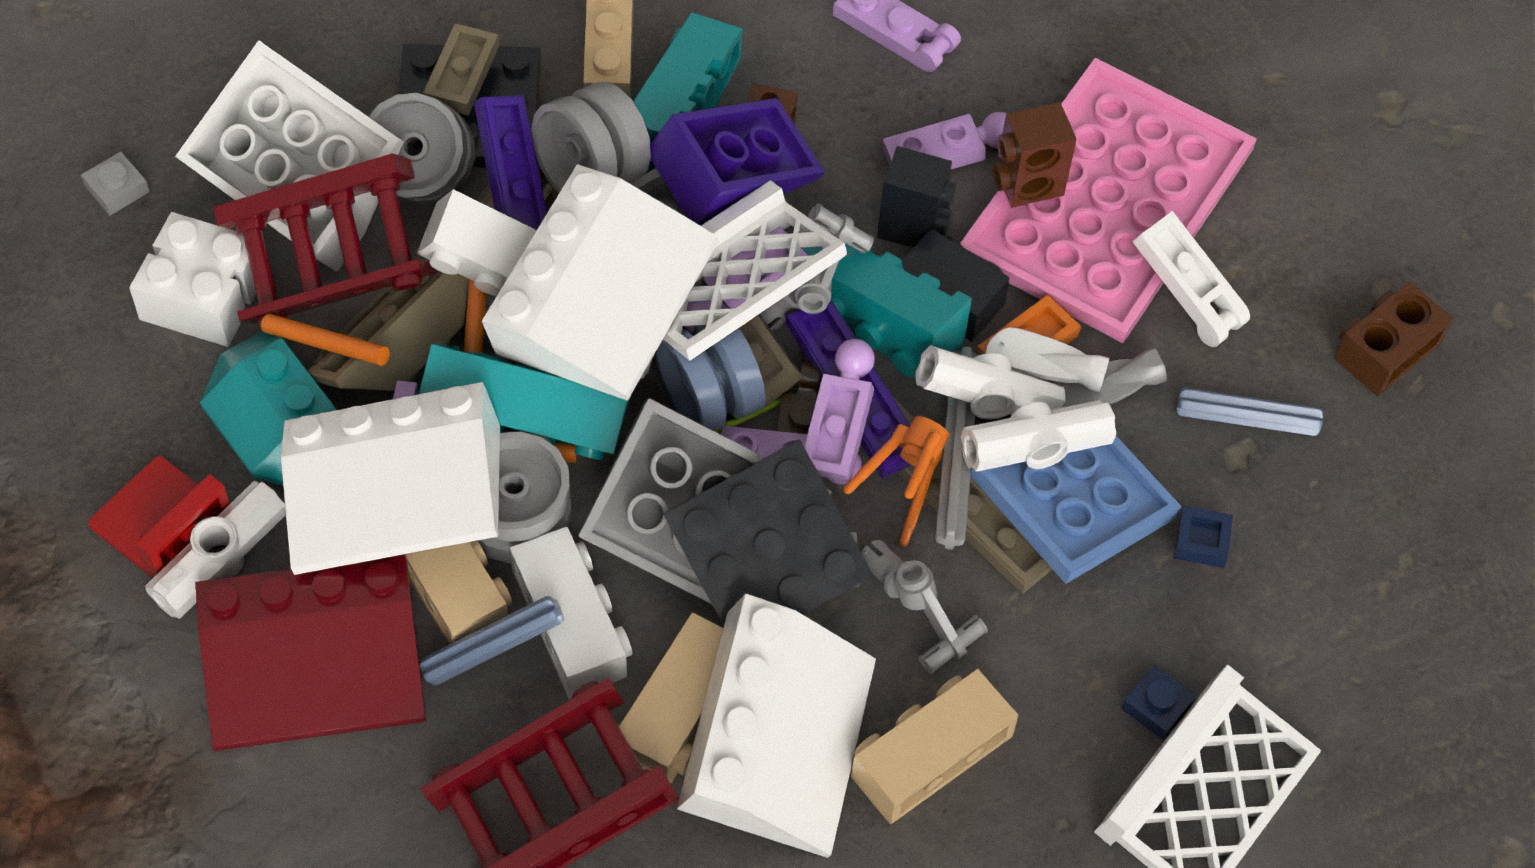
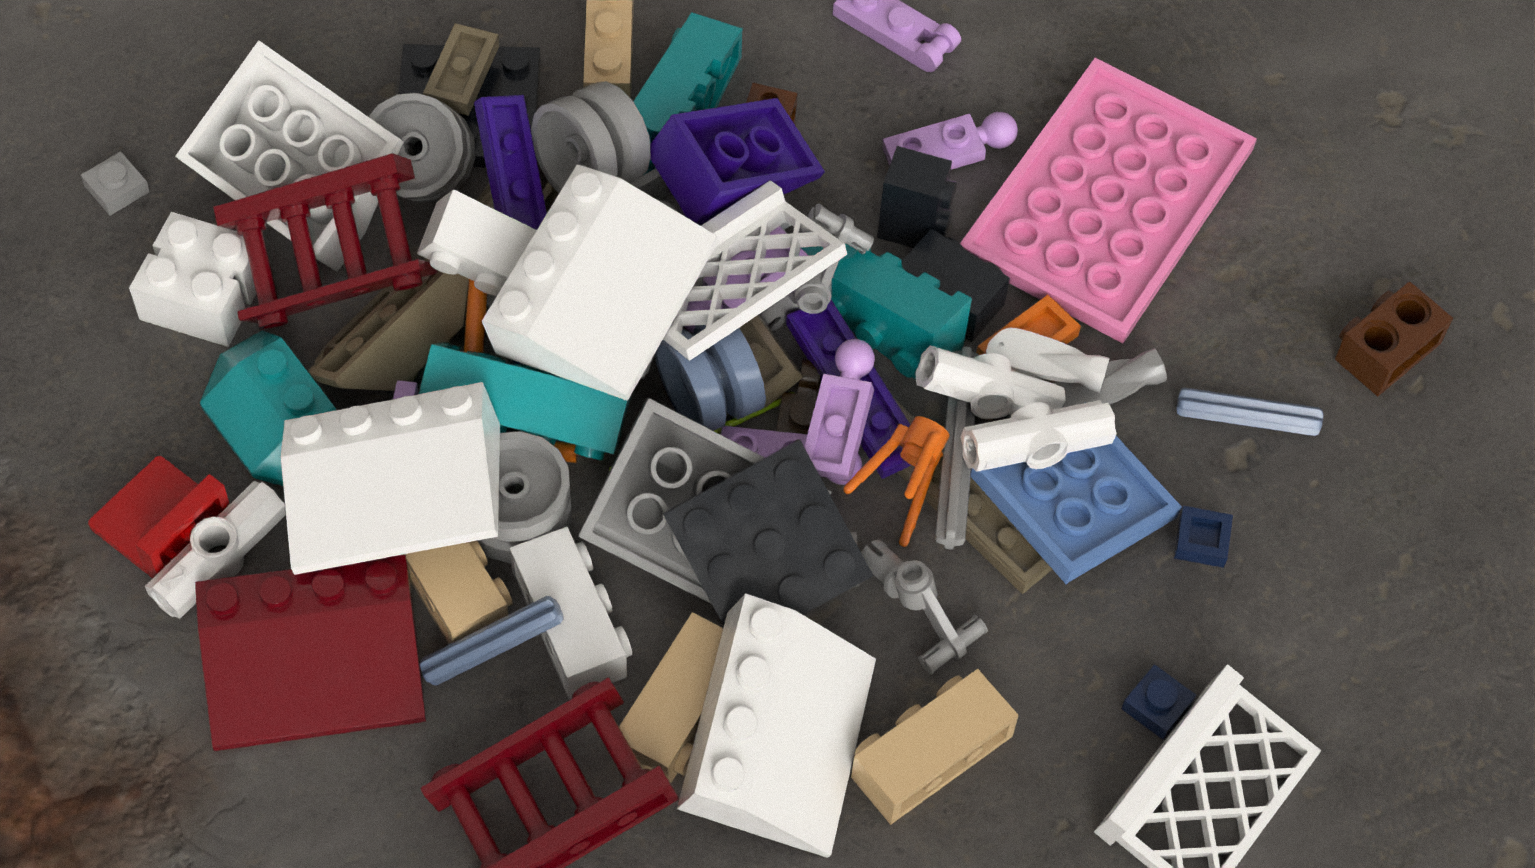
orange bar [261,314,390,366] -> none
reddish brown brick [992,102,1077,208] -> none
white plate [1132,211,1250,347] -> none

